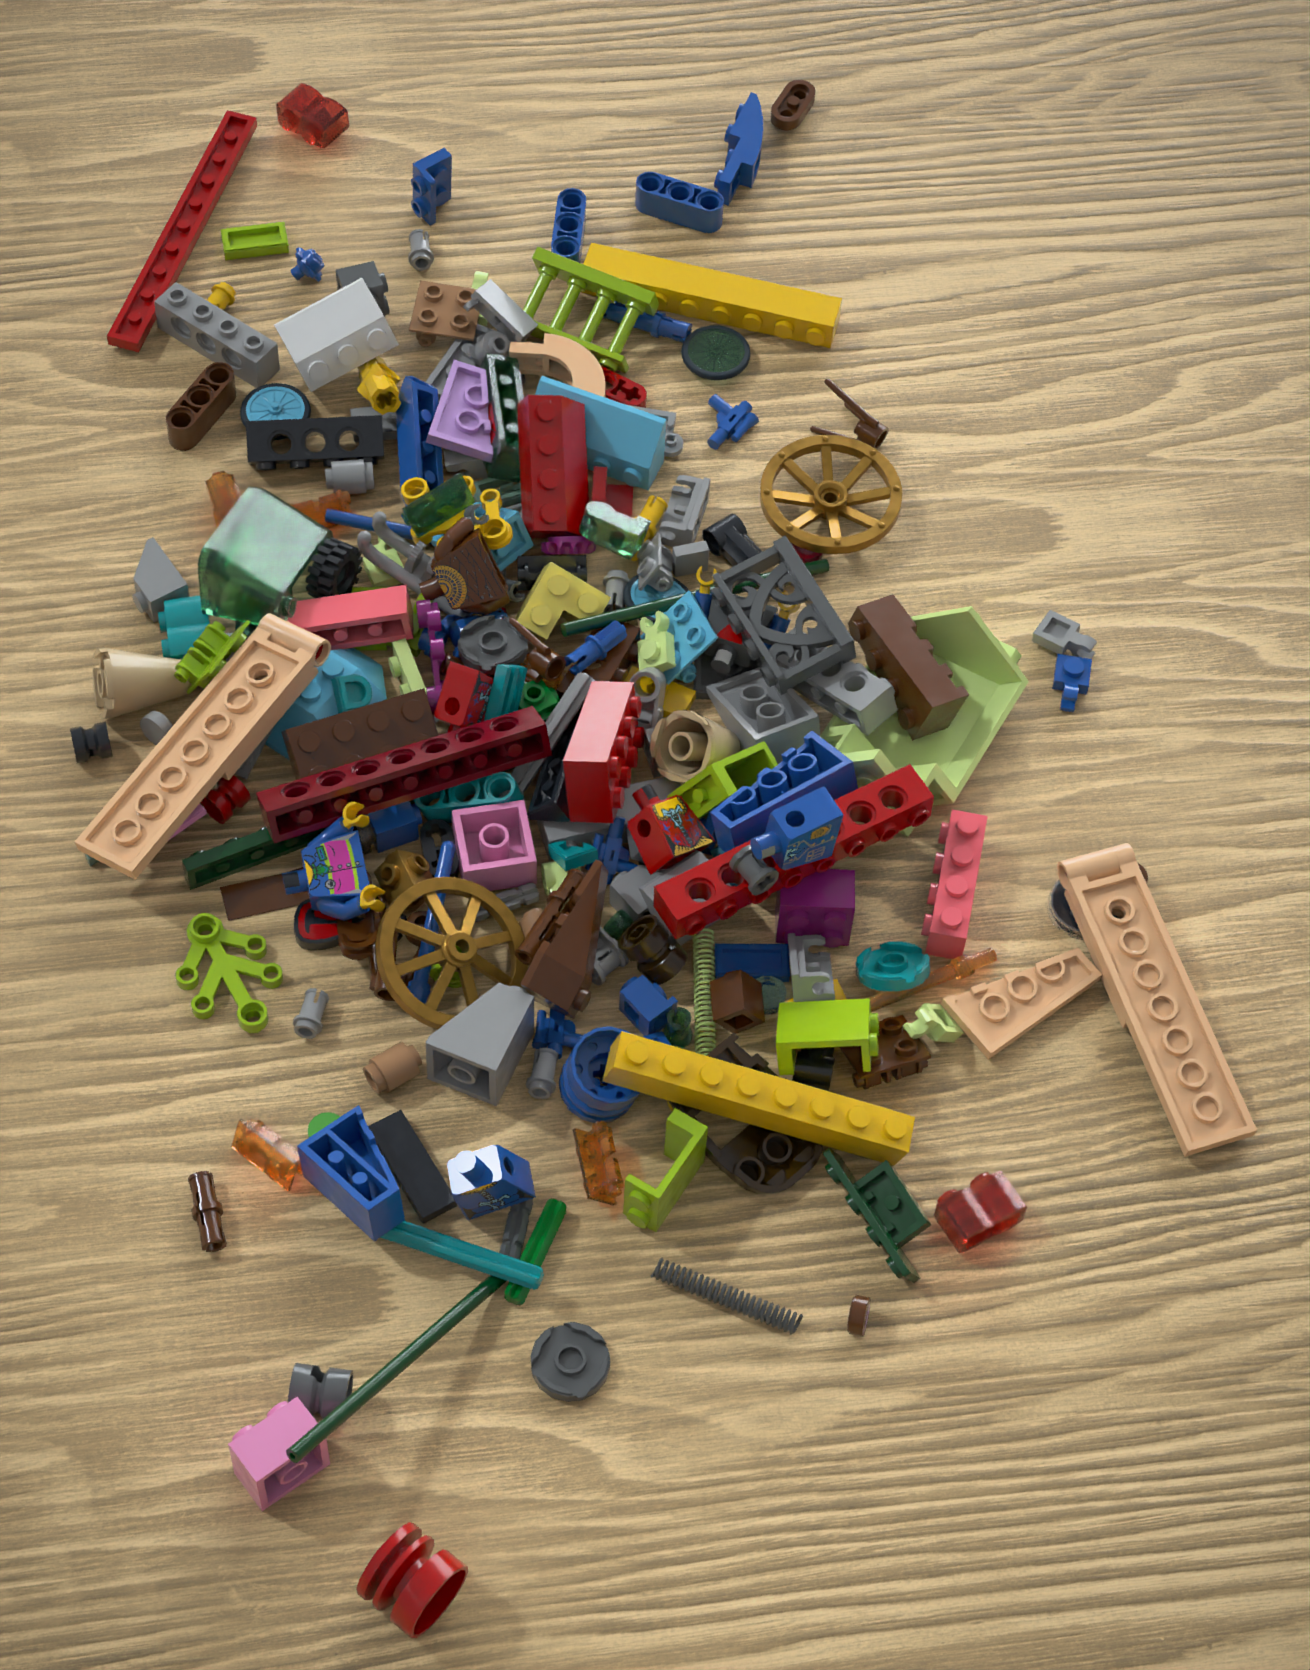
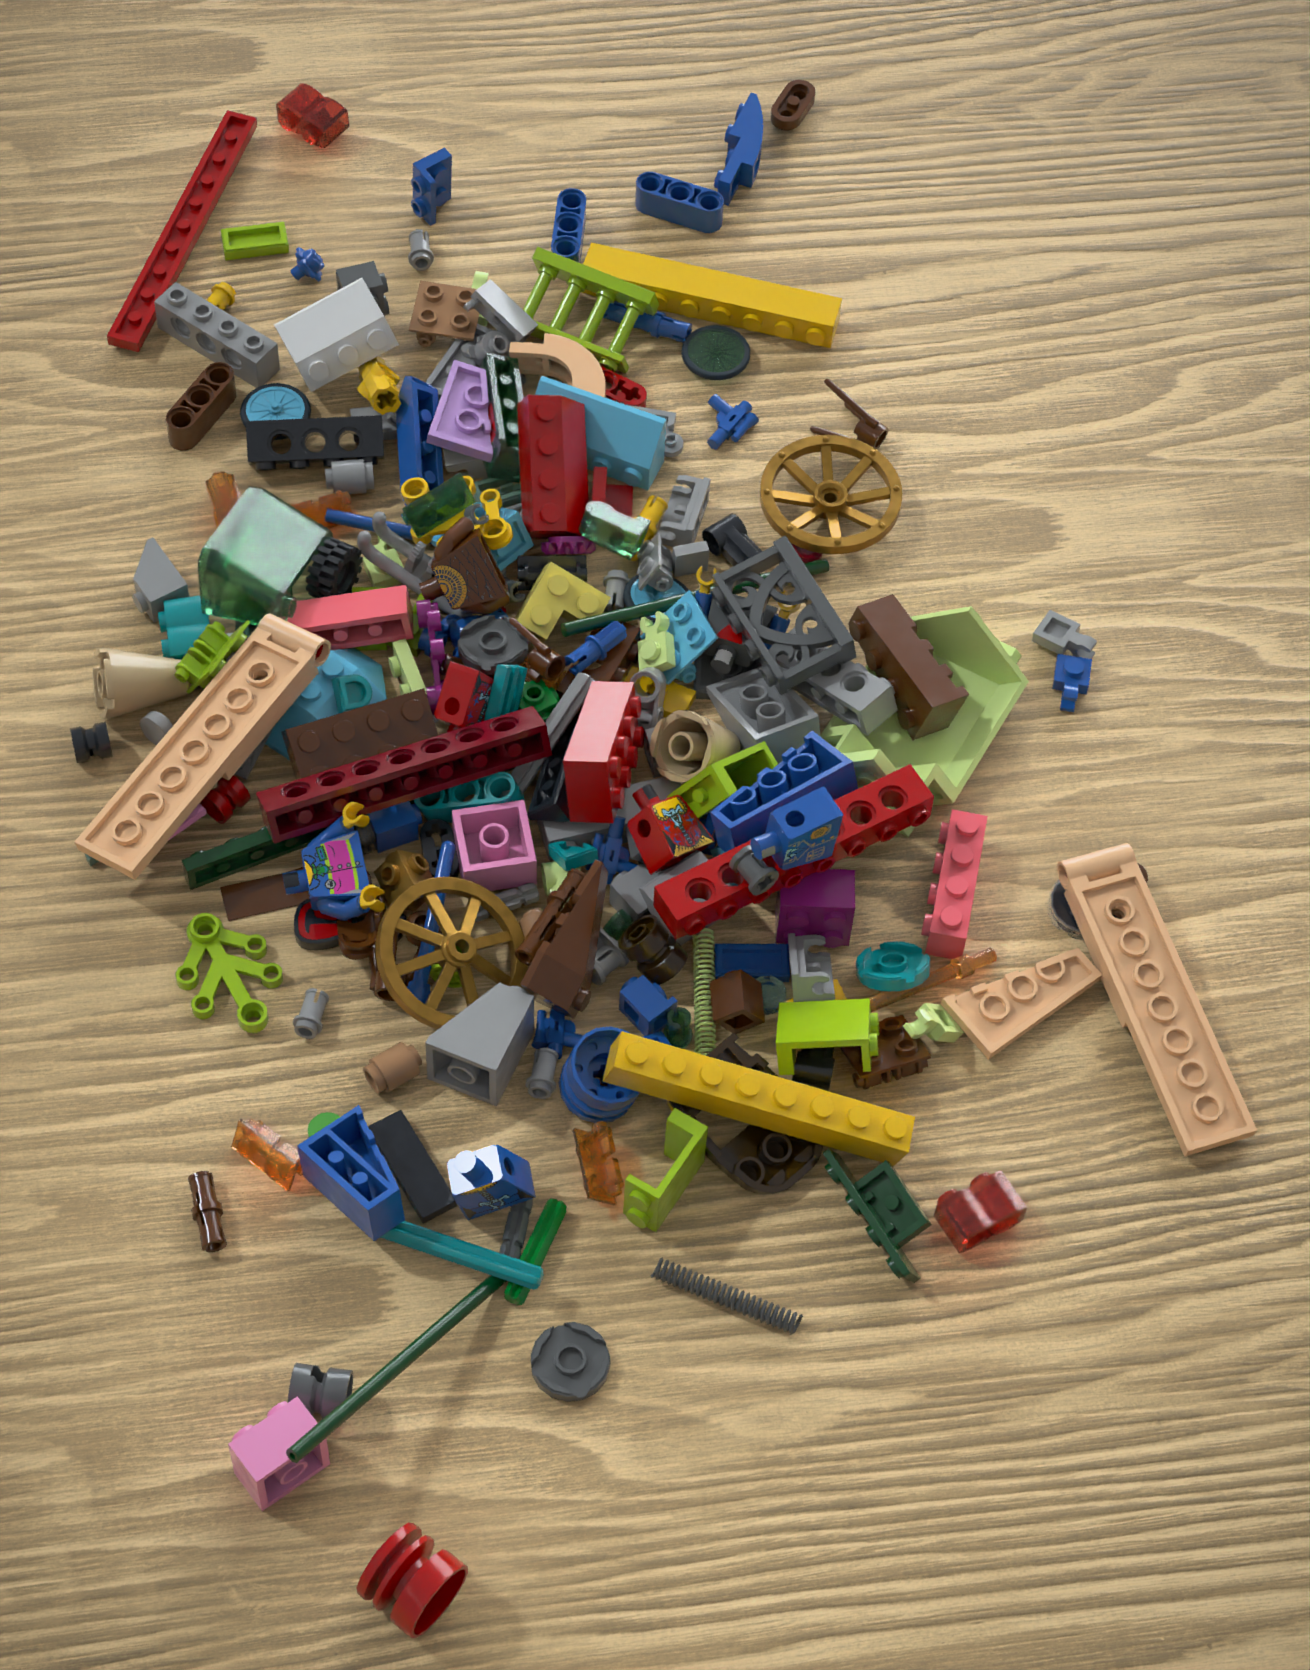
reddish brown tile [847,1295,871,1337] -> none

